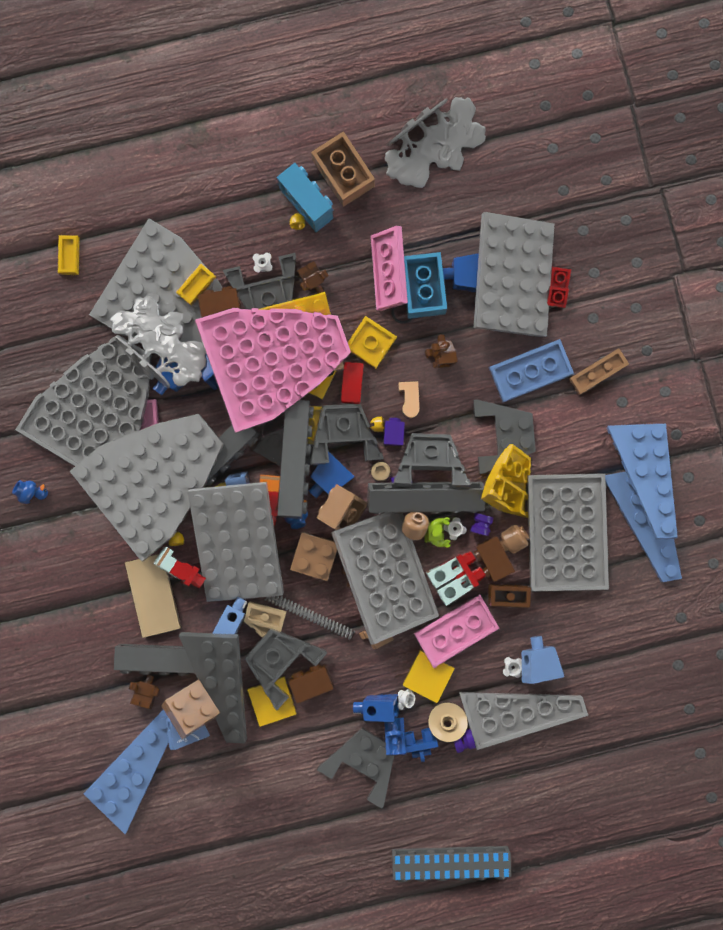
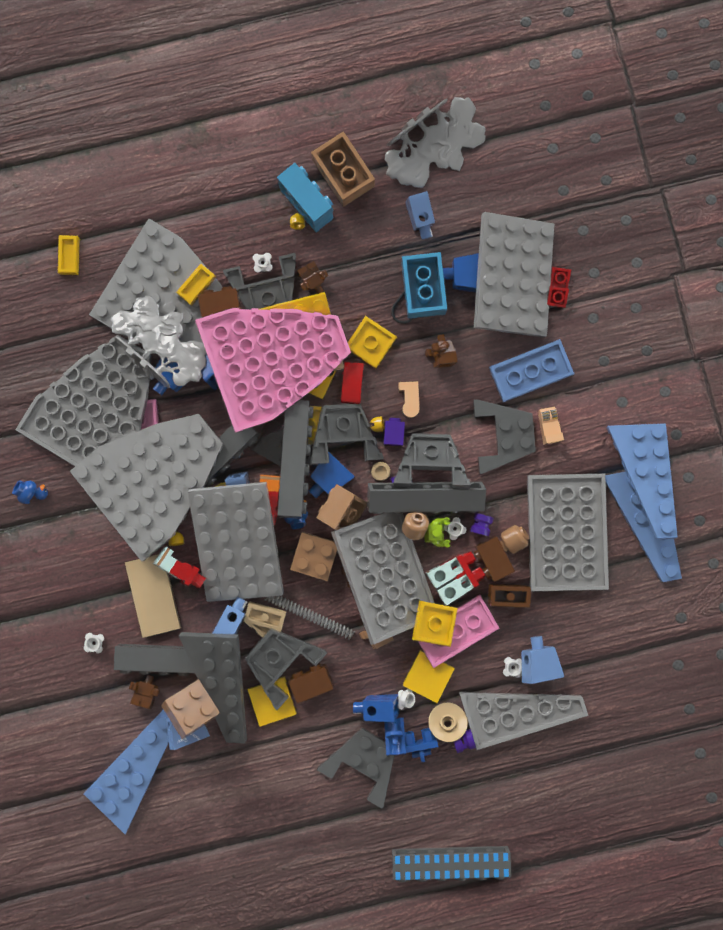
bright pink tile [371,226,408,311] -> none
yellow wedge [481,444,531,518] -> none
medium nougat plate [569,348,629,395] -> none
none -> white plate [84,633,104,653]
none -> medium blue torso [405,191,435,240]
none -> yellow tile [412,601,458,647]
none -> light nougat leg [538,407,564,445]

